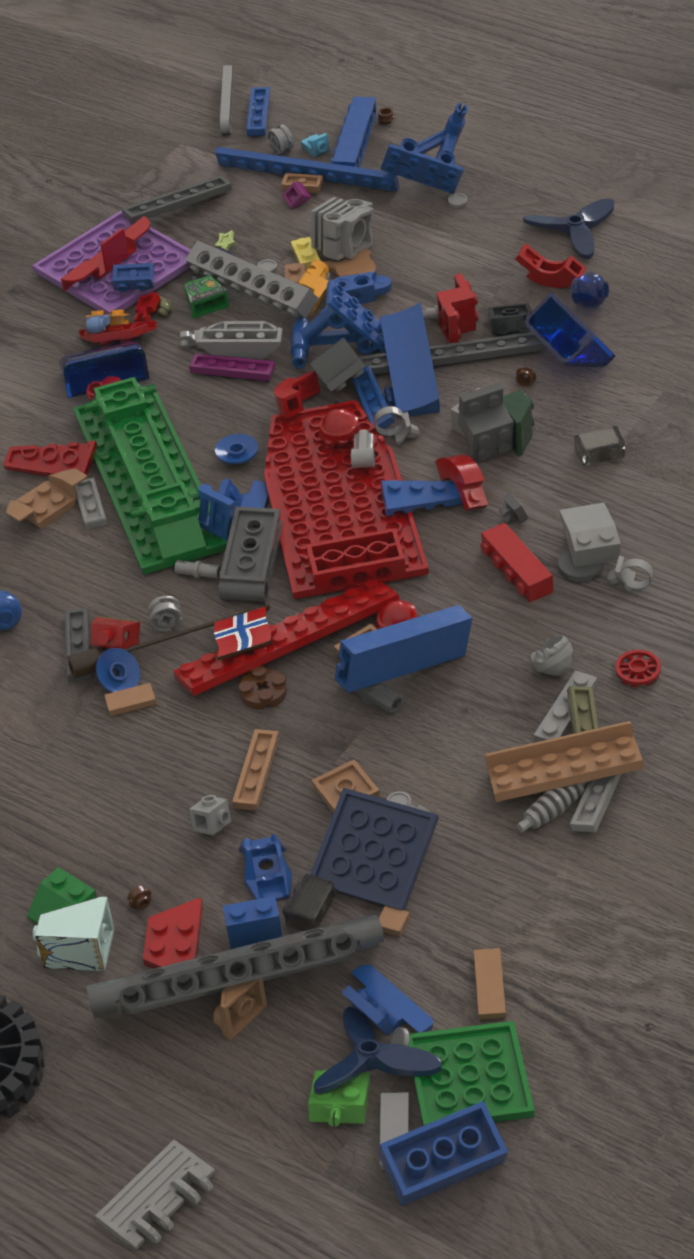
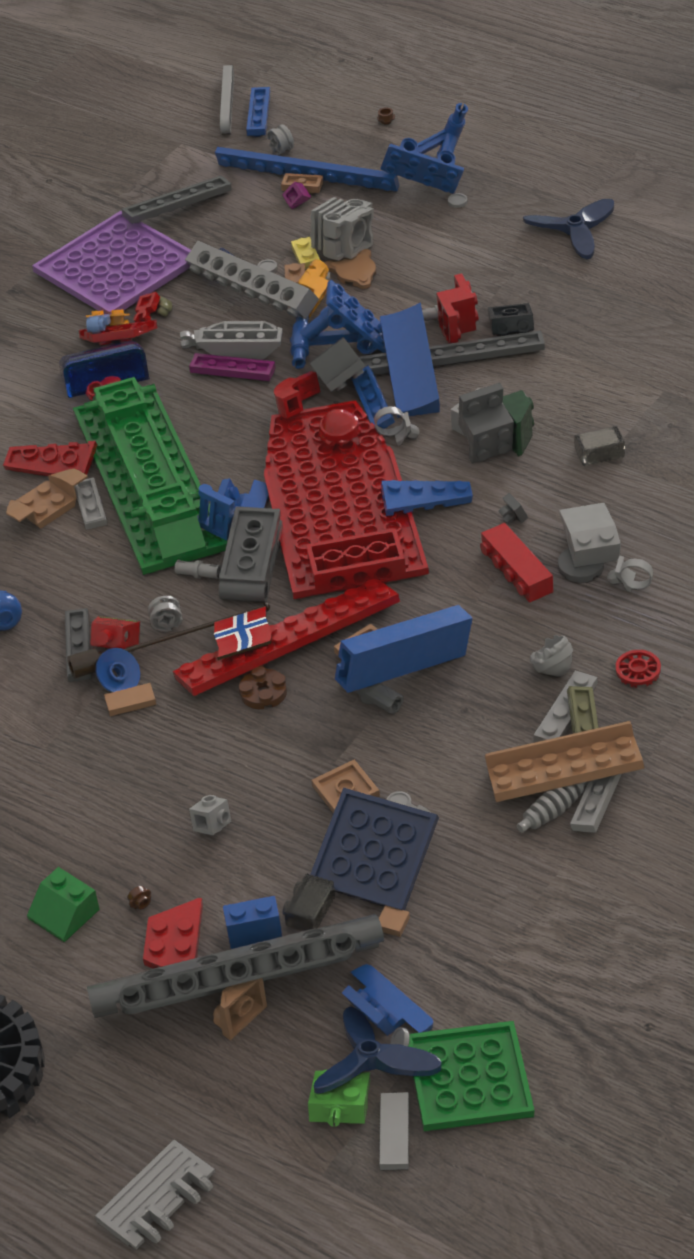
light aqua slope [33,897,115,971] -> none
red piece [61,216,150,291] -> none
blue bracket [111,263,155,292] -> none
green torso [184,276,229,319] -> none
yellowish green piece [215,230,237,253] -> none
blue dish [215,434,258,464] -> none
medium nougat plate [232,729,279,811] -> none
blue piece [238,834,292,900] -> none
medium azure bracket [301,133,330,157] -> none
blue brick [330,97,377,168] -> none
blue piece [332,271,392,304] -> none
light grey piece [351,430,375,468] -> none
red hair [375,600,418,629] -> none
blue brick [378,1101,508,1206] -> none
blue piece [384,385,395,407] -> none
red arch [435,454,488,511] -> none
medium nougat tile [474,948,506,1020] -> none
red arch [515,243,586,288] -> none
reddish brown plate [516,367,536,387] -> none
clear blue windscreen [525,292,616,368] -> none
clear blue piece [571,273,609,308] -> none

